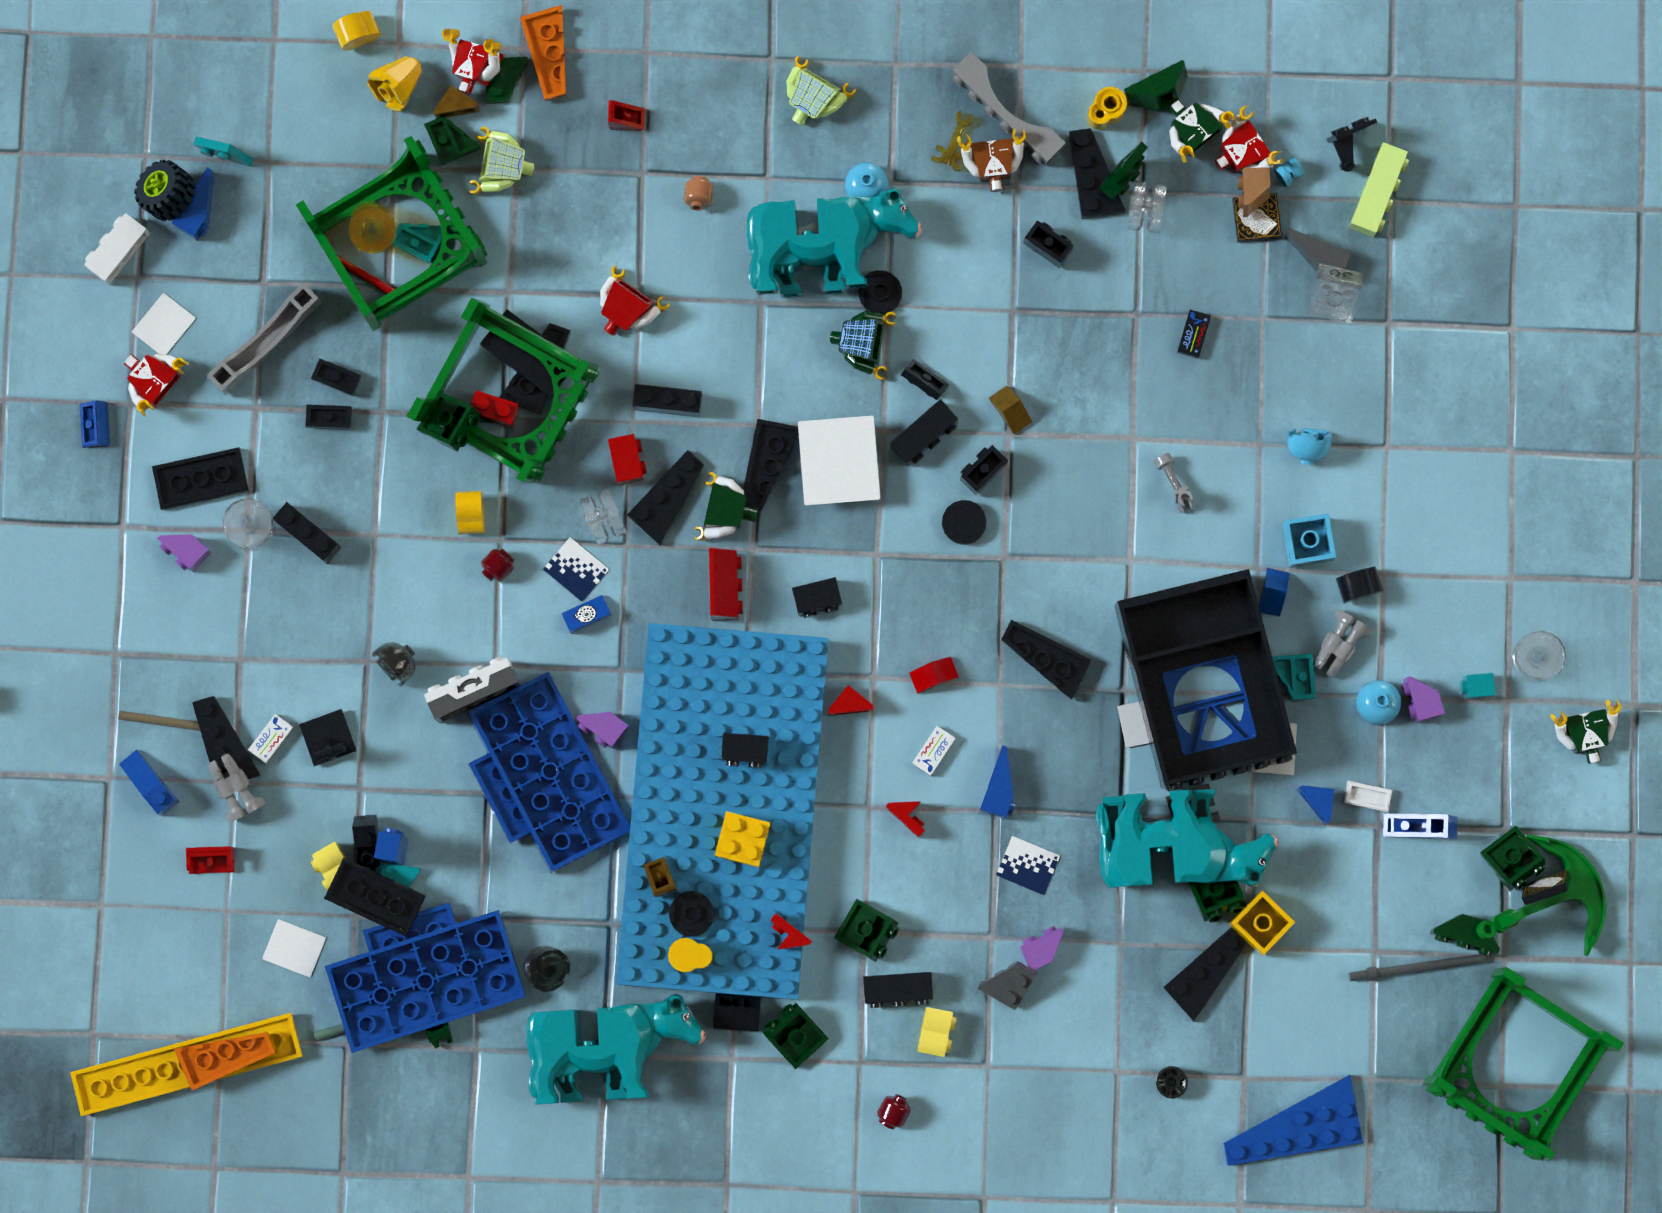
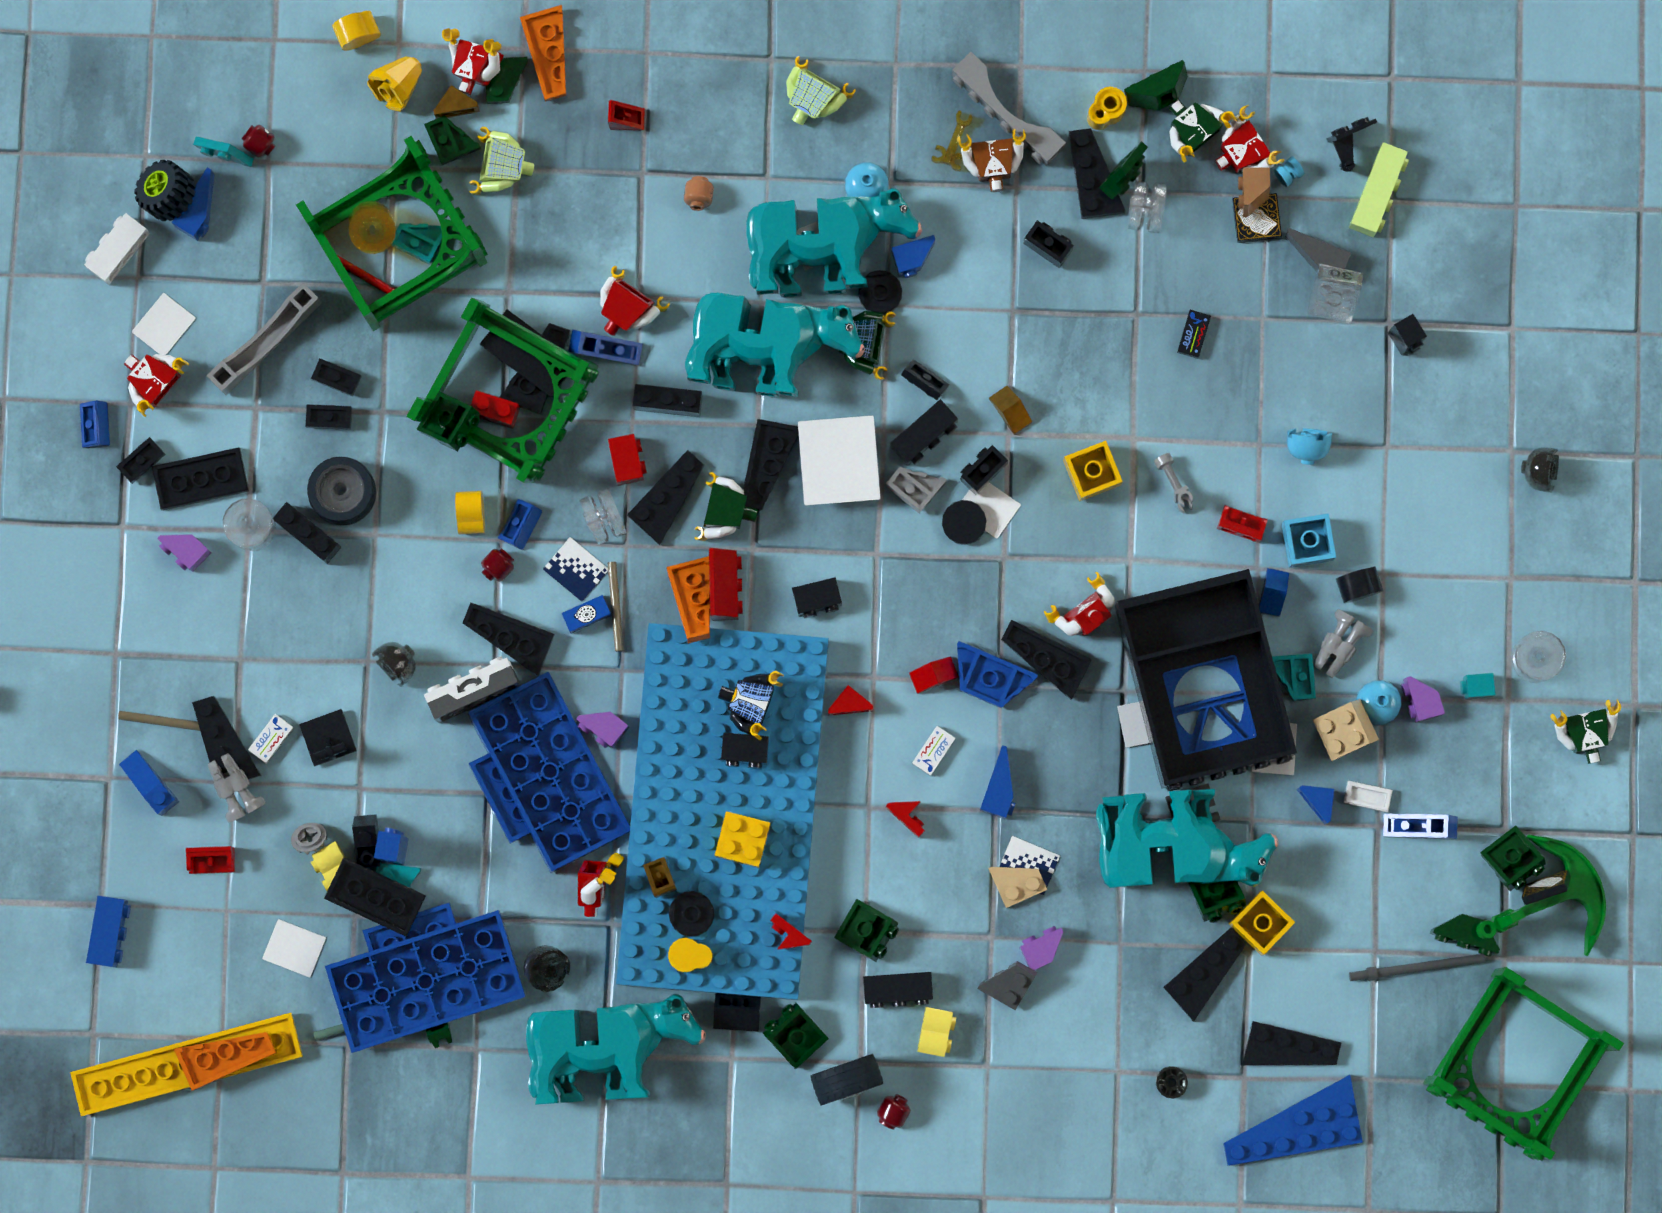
none -> blue brick [86,896,131,968]
none -> black plate [116,437,166,484]
none -> dark red head [241,125,275,158]
none -> light grey gear [291,823,327,855]
none -> wheel [307,457,376,525]
none -> black wing [463,602,555,676]
none -> blue slope [498,499,542,550]
none -> blue slope [568,329,643,365]
none -> torso [578,853,624,917]
none -> dark tan piece [607,562,624,652]
none -> orange wing [666,556,710,644]
none -> teal animal [685,293,865,398]
none -> torso [718,671,784,740]
none -> black wheel [810,1054,883,1106]
none -> light grey wing [885,467,947,514]
none -> blue slope [891,235,935,278]
none -> blue wing [957,641,1038,708]
none -> white sticker [962,483,1021,539]
none -> tan wing [988,867,1047,908]
none -> torso [1044,572,1115,636]
none -> yellow brick [1063,441,1123,502]
none -> red hinge [1217,505,1268,543]
none -> black wing [1242,1021,1342,1066]
none -> tan brick [1313,699,1379,761]
none -> black brick [1388,314,1427,355]
none -> clear smoke cylinder [1521,448,1559,493]

